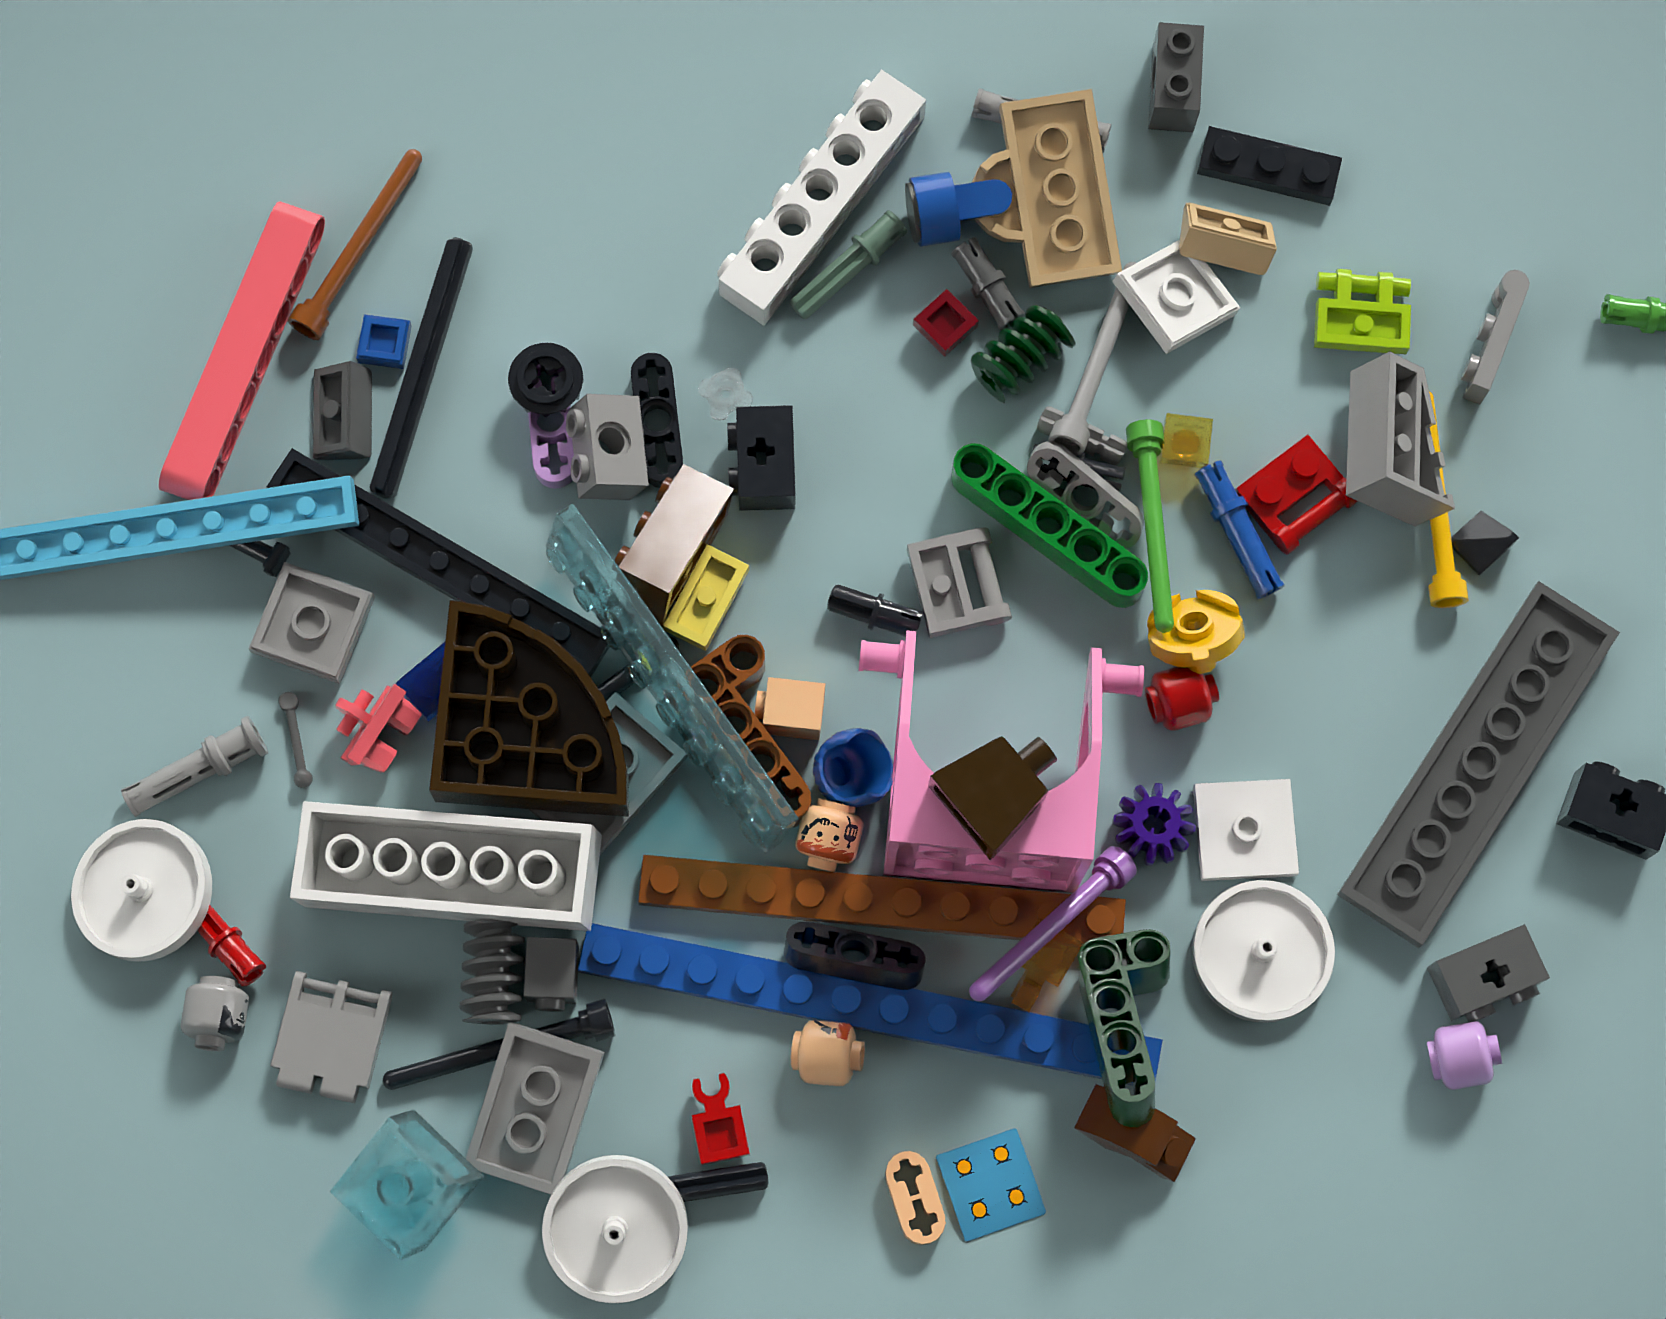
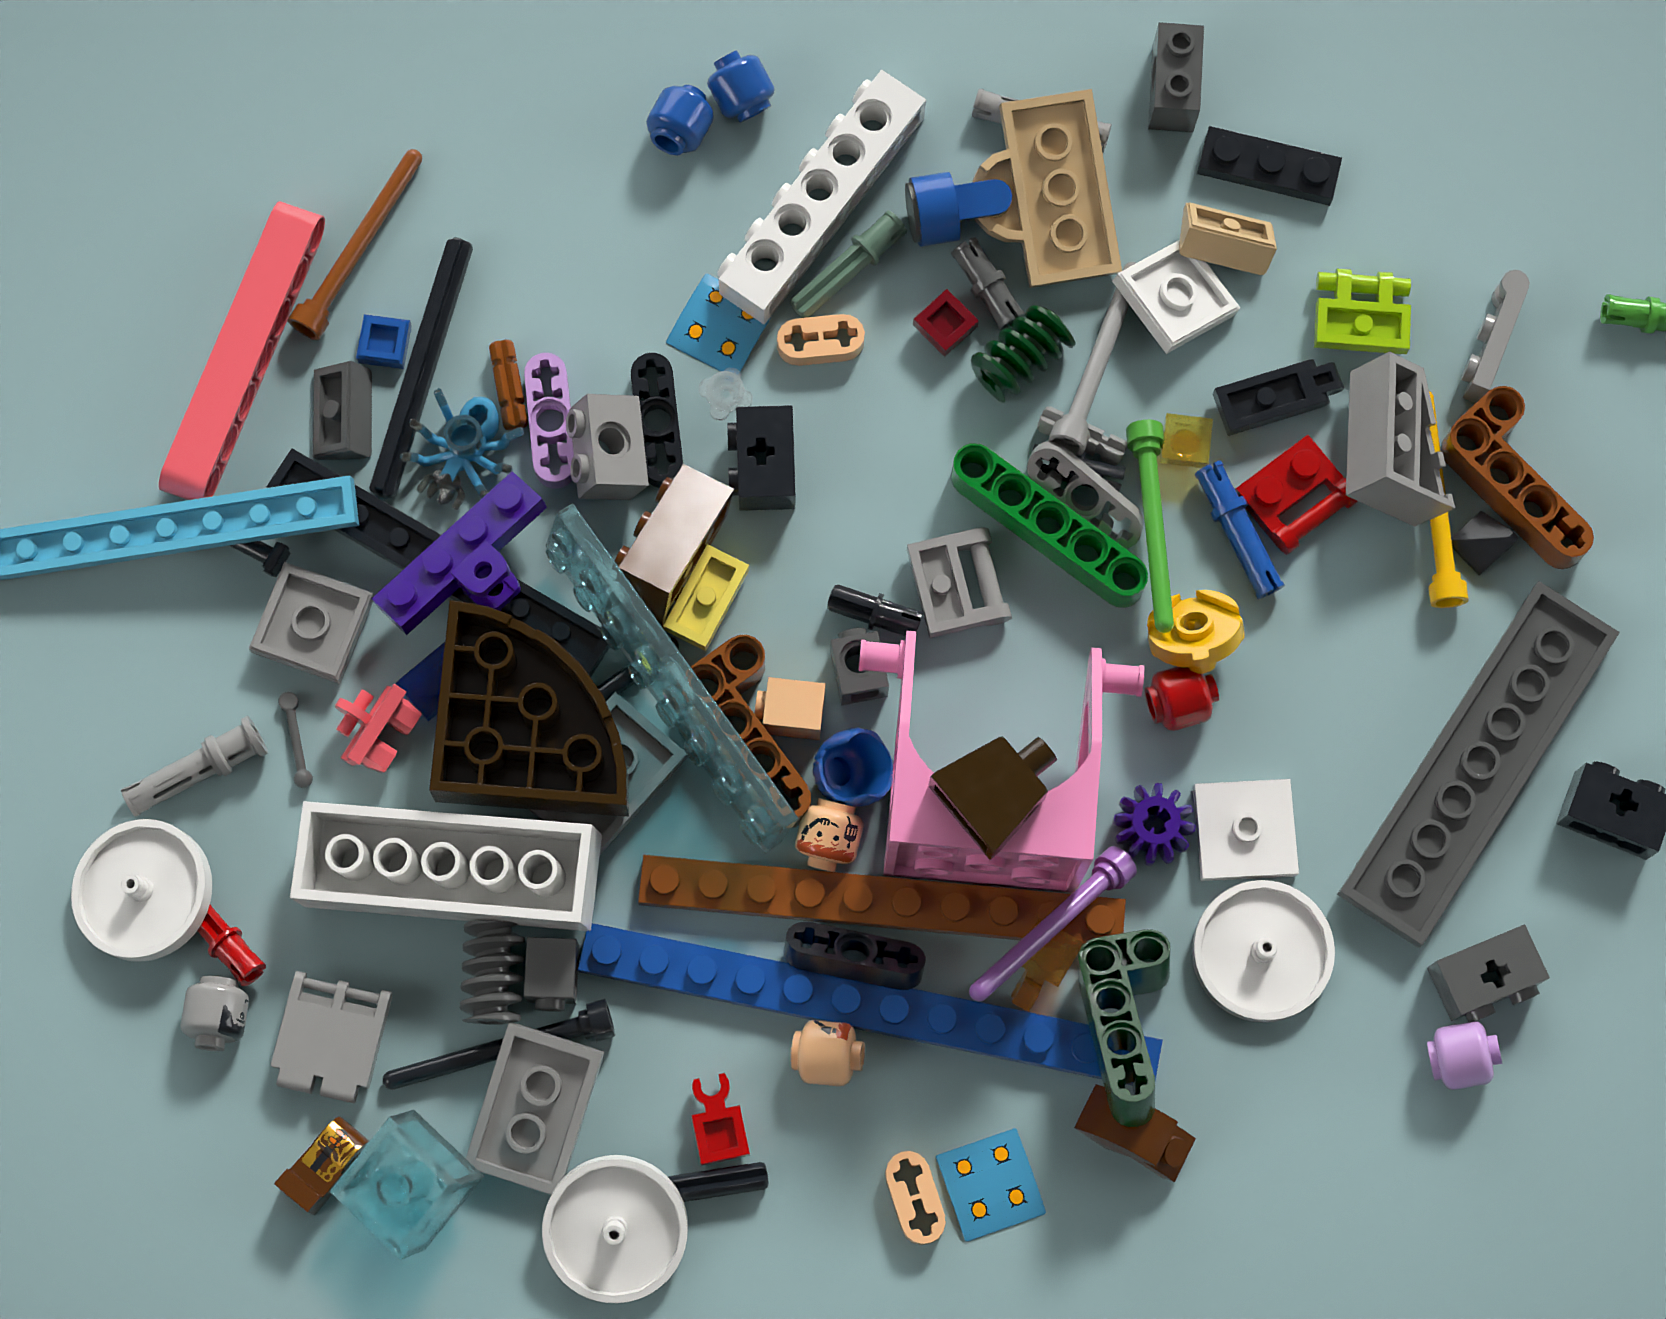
black gear [508,343,584,417] -> none
none -> reddish brown leg [273,1116,370,1215]
none -> dark purple plate [371,471,547,635]
none -> animal [400,388,524,510]
none -> dark orange axle [489,339,528,431]
none -> blue head [646,85,714,156]
none -> dark azure sticker [666,274,775,379]
none -> blue head [707,50,775,123]
none -> light nougat beam [777,314,865,366]
none -> dark grey brick [830,628,889,706]
none -> black hinge [1212,359,1344,436]
none -> dark orange beam [1441,386,1594,569]

